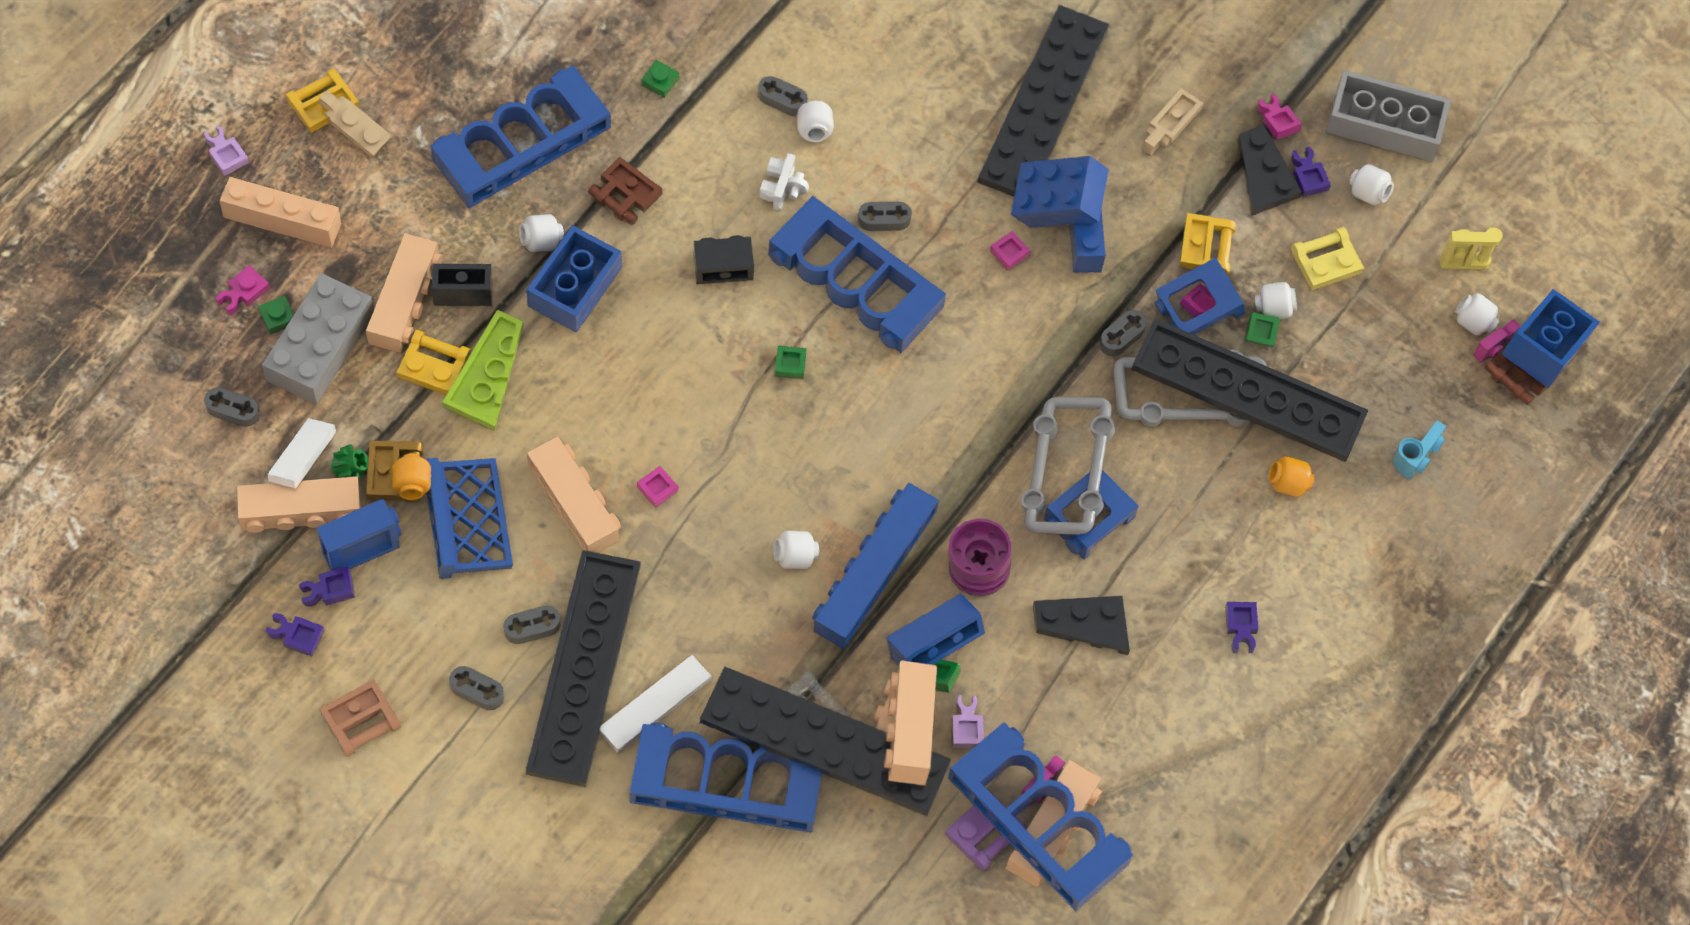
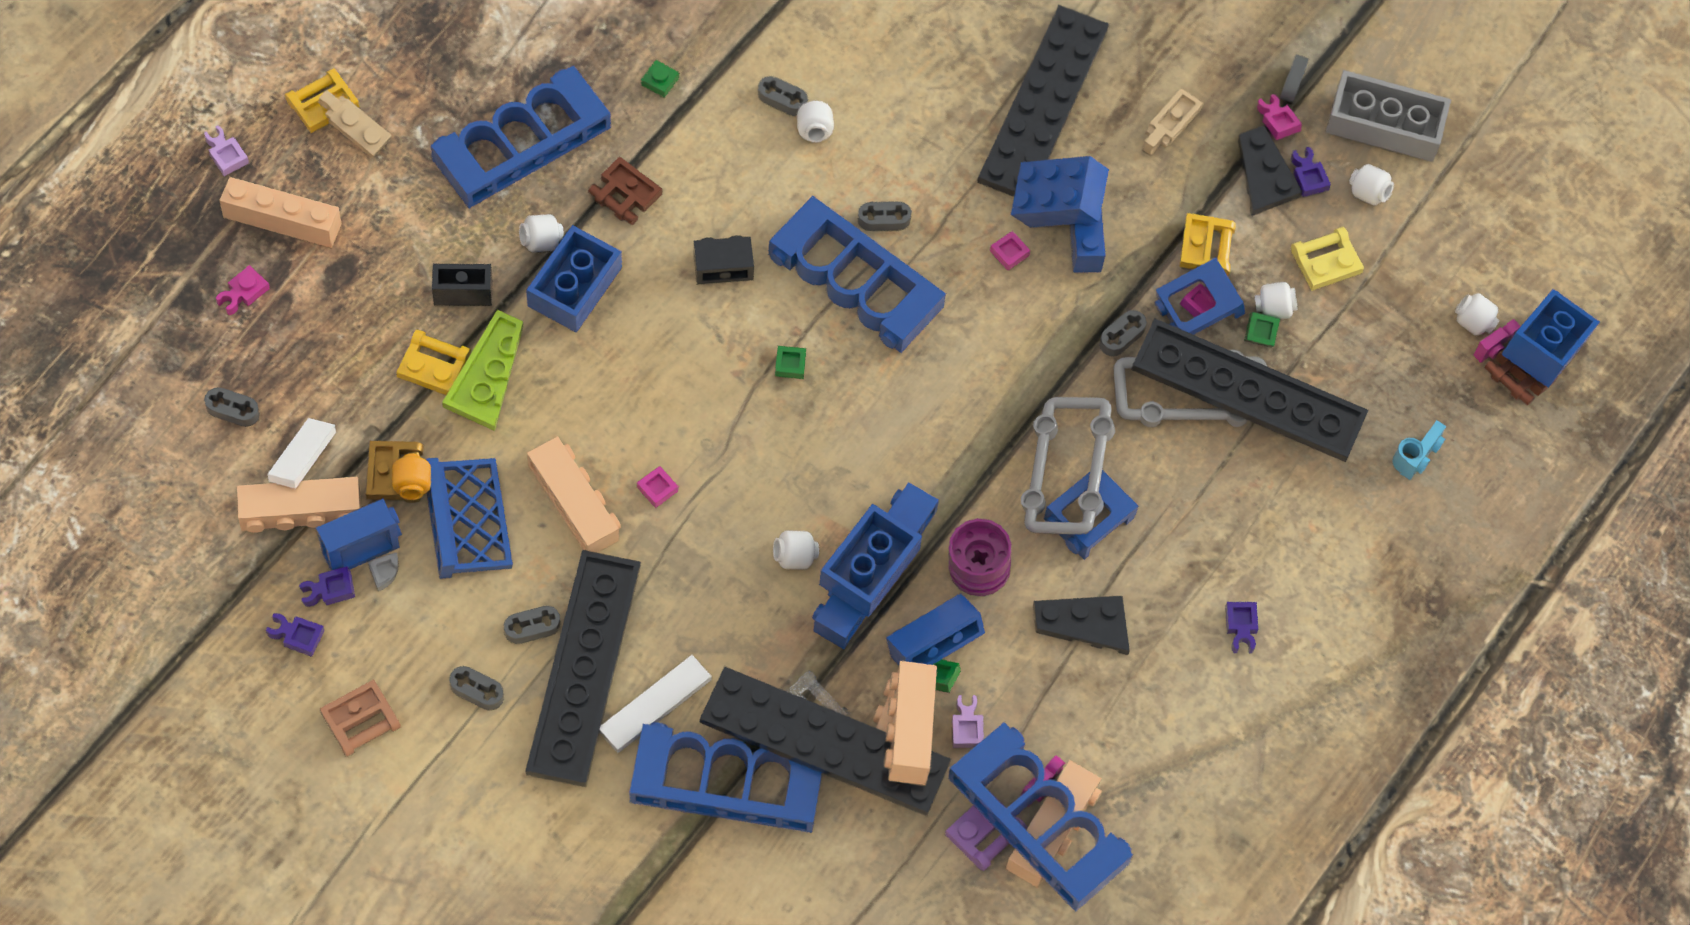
green plate [258,295,294,335] -> none
light grey brick [262,273,374,405] -> none
green gear [331,444,368,480] -> none
light nougat brick [366,233,442,353] -> none
white hips [759,153,809,212] -> none
light orange head [1268,456,1314,497] -> none
light yellow plate [1439,227,1503,270] -> none
none -> light grey tile [368,552,399,592]
none -> blue brick [819,503,922,618]
none -> dark grey beam [1280,54,1309,103]

